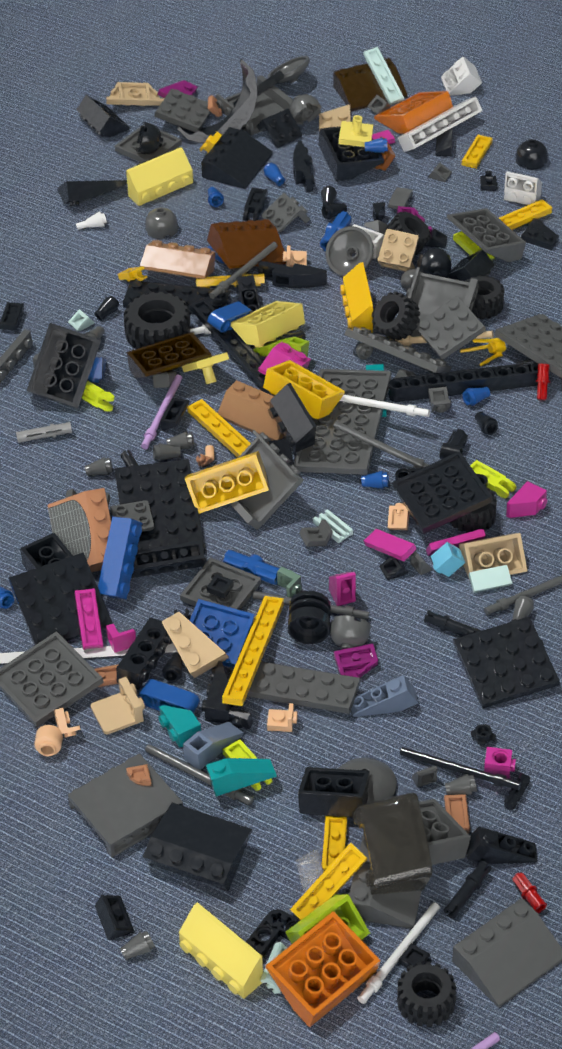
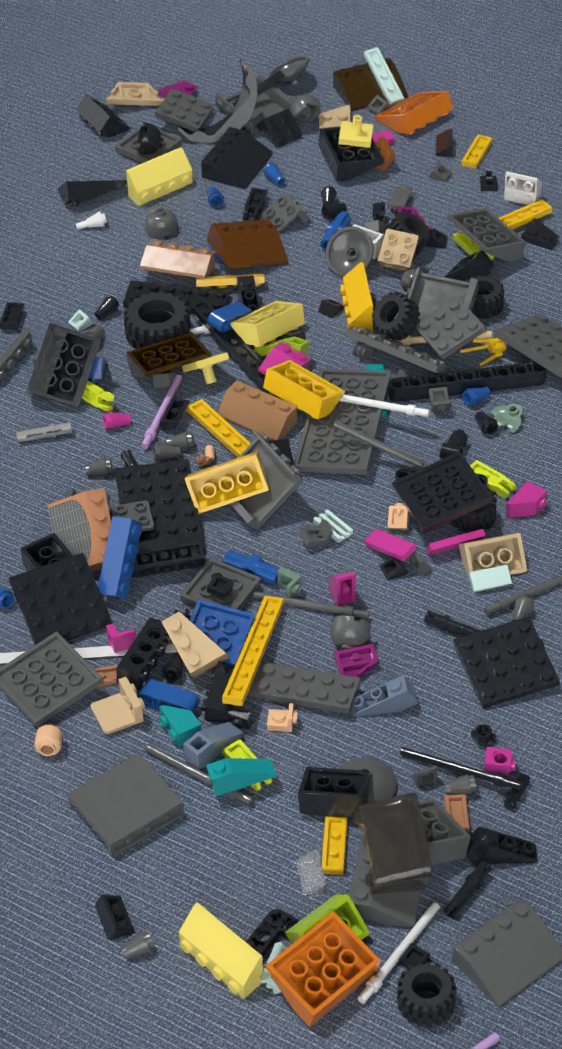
light nougat bracket [54,708,81,737] -> none
dark pink tile [75,588,103,650] -> none
yellow plate [118,267,148,282] -> none
nougat tile [126,764,151,786] -> none
black slope [143,802,252,891] -> none
yellow plate [200,132,222,154] -> none
nougat tile [208,95,222,117] -> none
dark grey bar [209,242,278,299] -> none
black slope [258,261,327,288] -> none
black slope [268,383,316,453] -> none
light nougat bracket [283,245,307,267] -> none
black wheel [288,591,331,644] -> none
yellow plate [290,843,368,920] -> none
black slope [293,141,315,193] -> none
blue cone [361,470,389,489] -> none
blue cone [364,137,388,153] -> none
white brick [398,97,482,152] -> none
black cylinder [417,248,451,278] -> none
medium azure brick [431,542,465,577] -> none
white slope [441,57,482,96] -> none
red axle [512,873,547,913] -> none
black cylinder [516,139,548,170] -> none
red axle [536,364,550,400] -> none
none -> dark pink cone [103,412,131,430]
none -> black slope [318,299,344,318]
none -> sand green plate [490,404,523,433]

